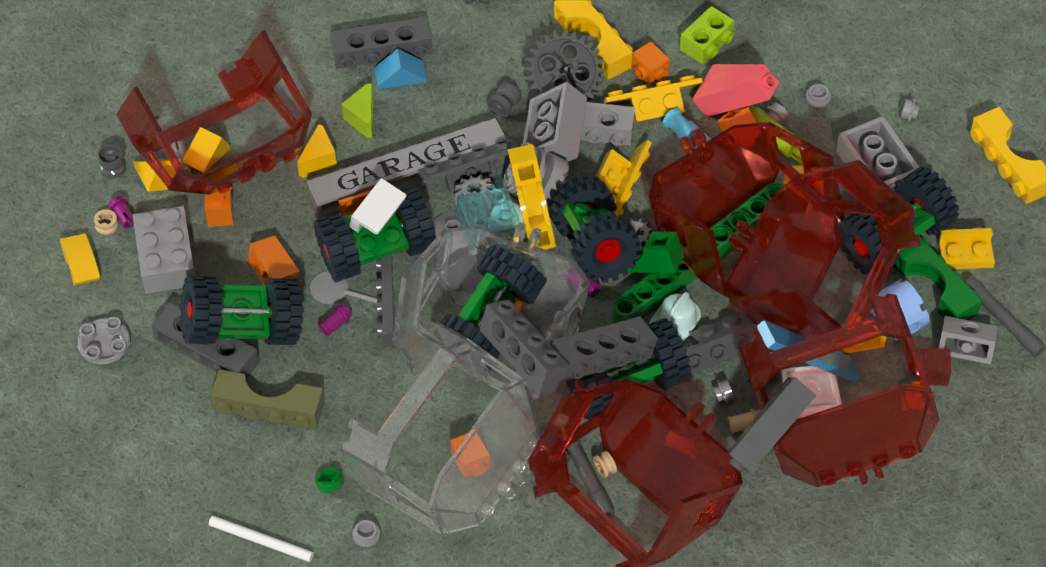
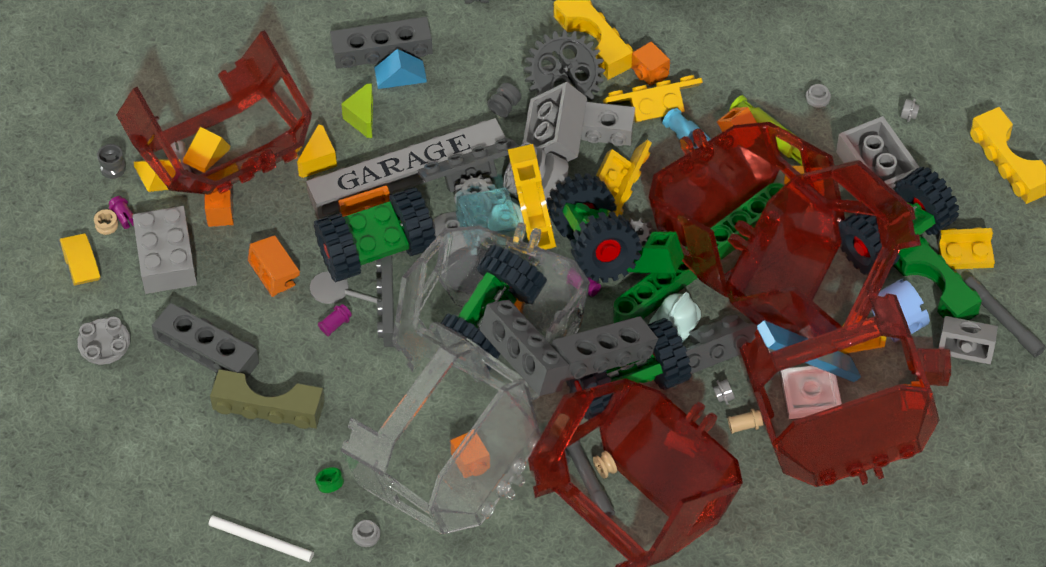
black plate [180,276,304,345] -> none
white panel [349,178,406,234] -> none
lime brick [680,6,735,64] -> none
coral slope [692,64,780,117] -> none
dark grey slope [726,377,817,473] -> none
light grey plate [765,102,789,125] -> none

